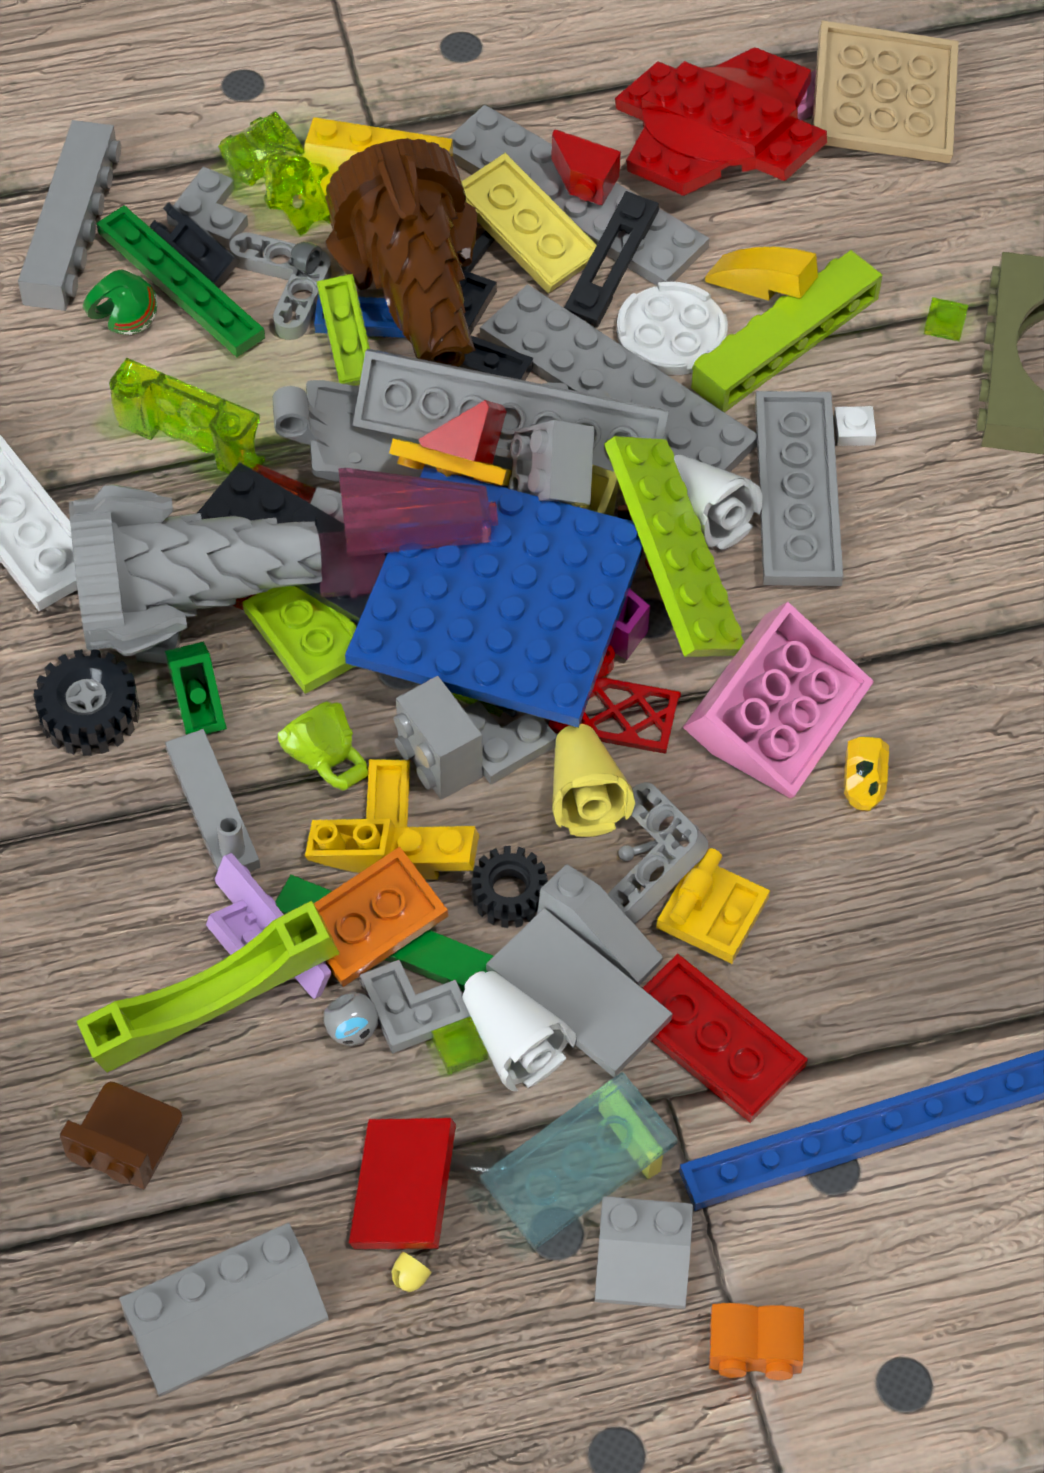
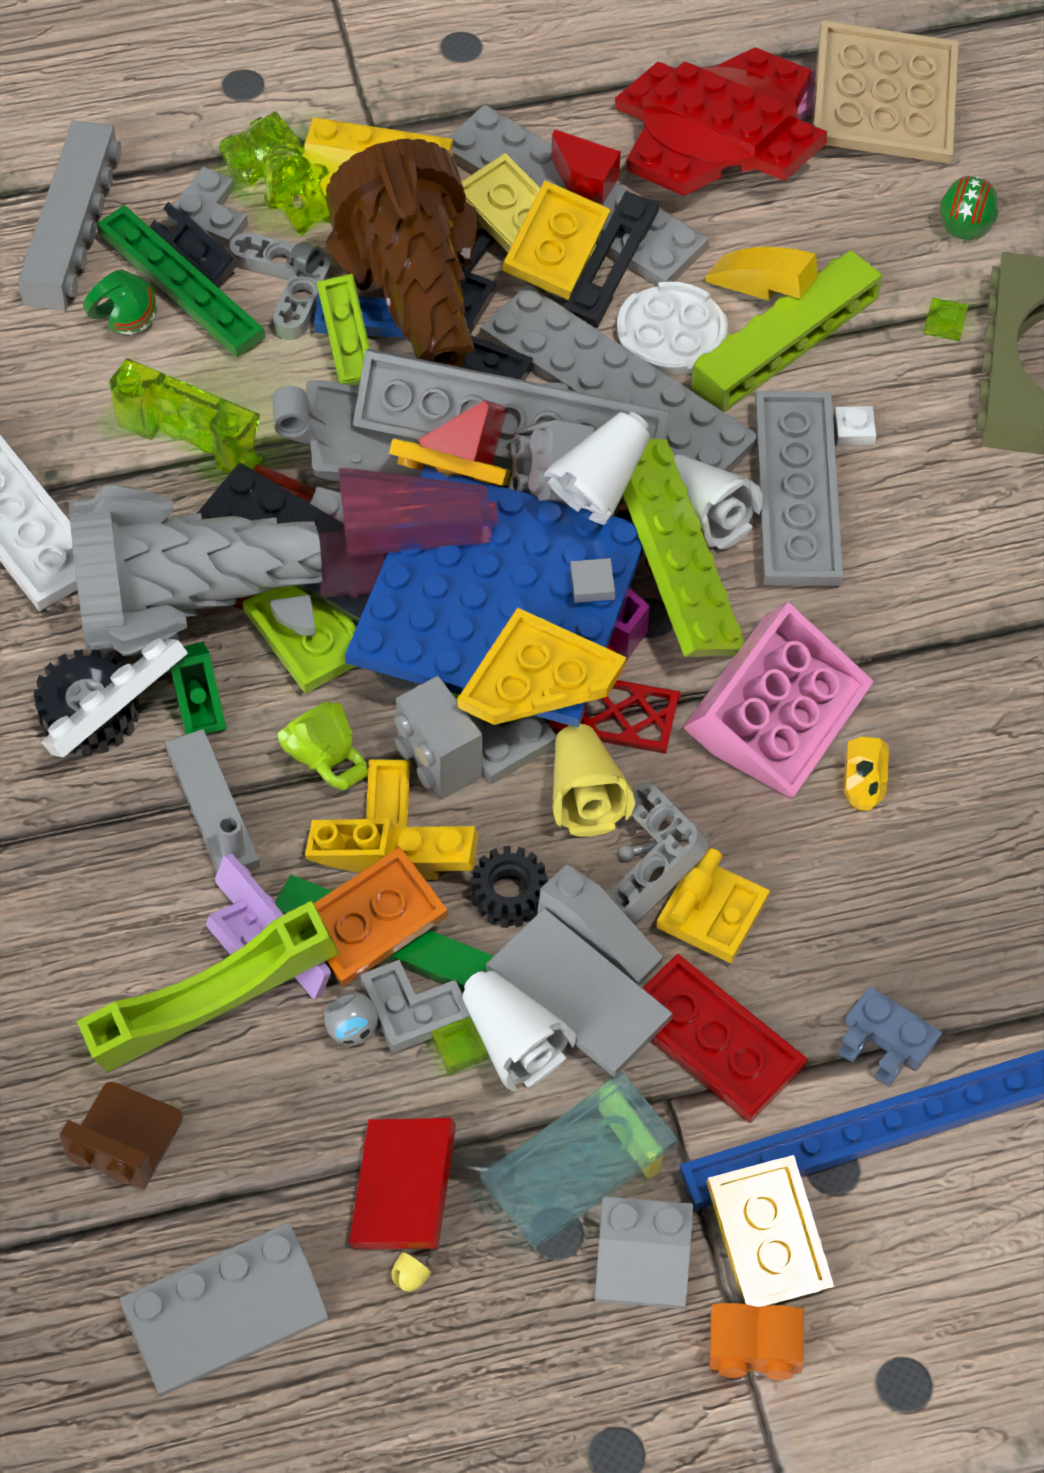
none -> white plate [41,638,188,758]
none -> light grey tile [270,595,315,636]
none -> yellow plate [457,607,626,725]
none -> yellow plate [501,180,611,300]
none -> white cone [544,412,650,525]
none -> light grey tile [570,558,615,603]
none -> plate [706,1155,834,1307]
none -> sand blue plate [839,986,942,1087]
none -> green helmet [940,176,998,240]

